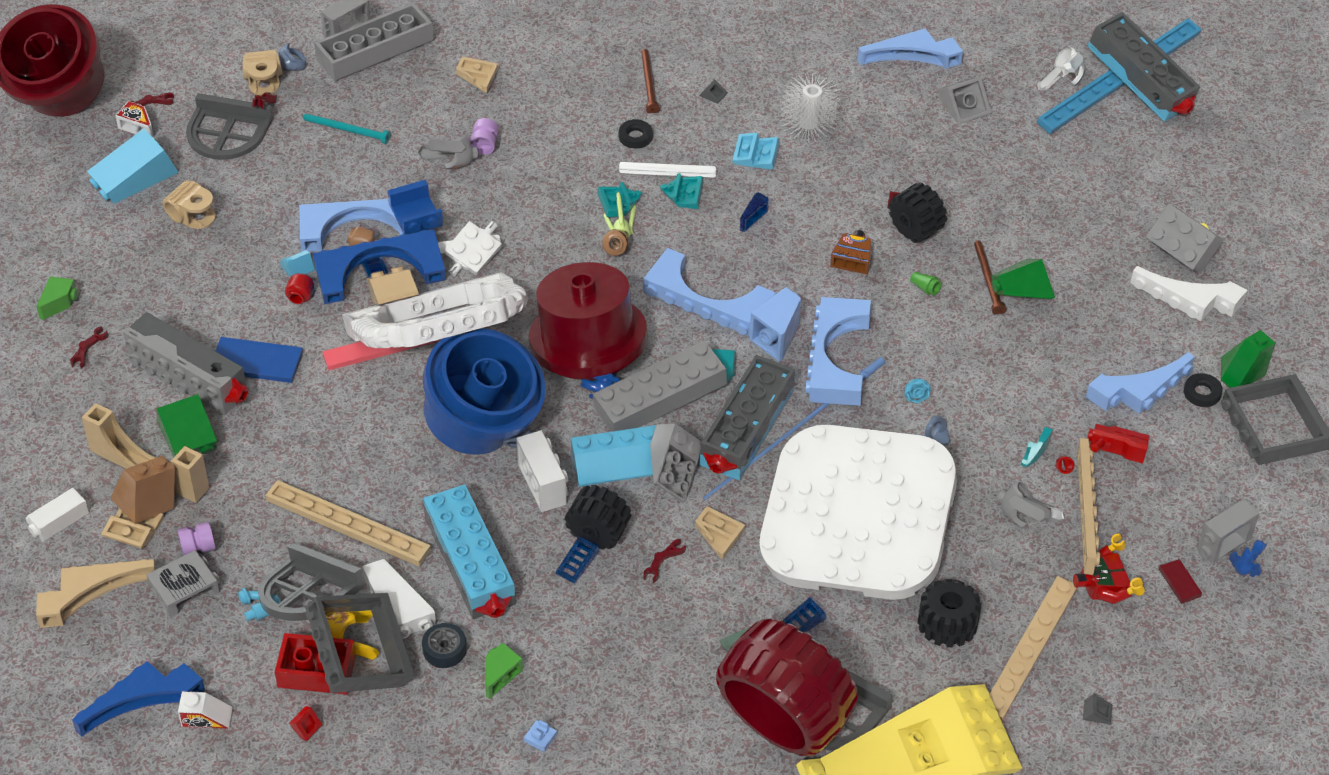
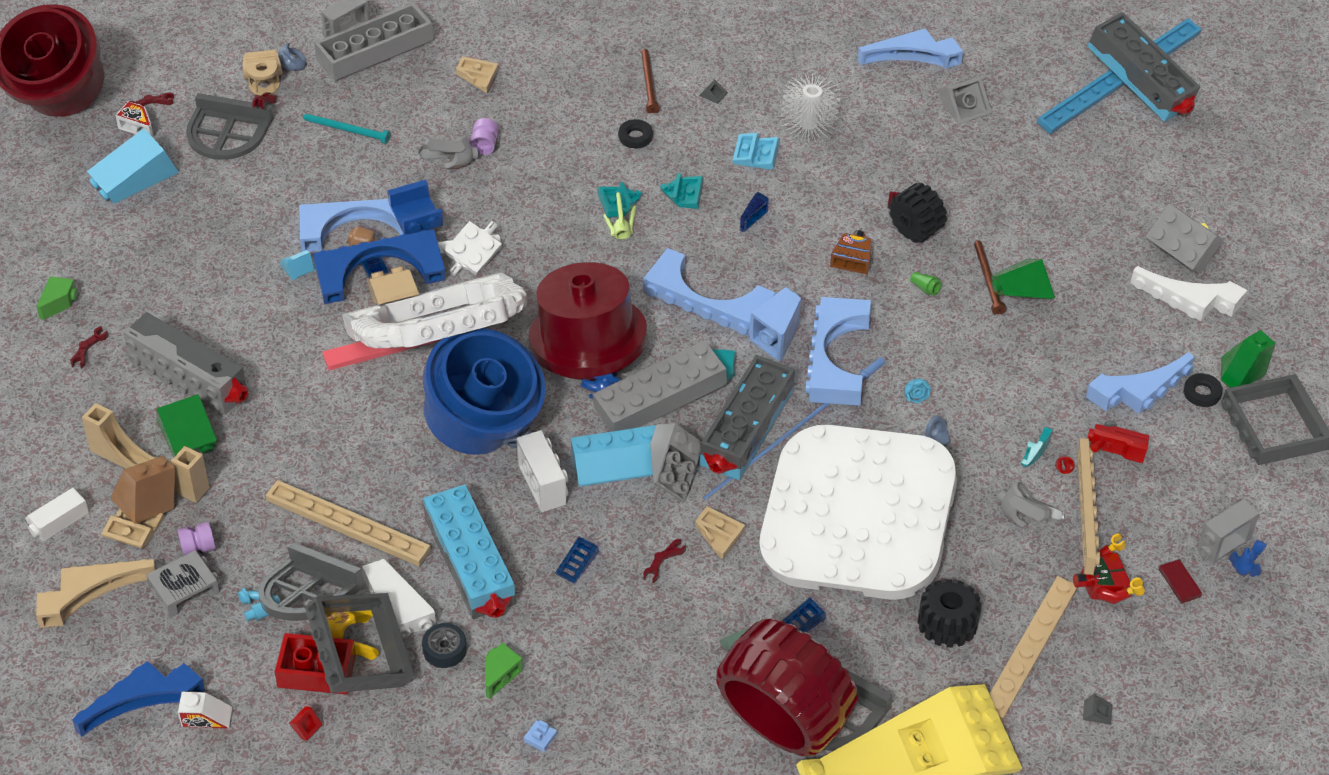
tan piece [162,180,216,229] -> none
blue tile [215,337,303,383] -> none
red head [285,274,314,304] -> none
black wheel [564,485,632,550] -> none
medium nougat head [602,229,629,256] -> none
white axle [619,162,716,178] -> none
white piece [1037,47,1085,90] -> none

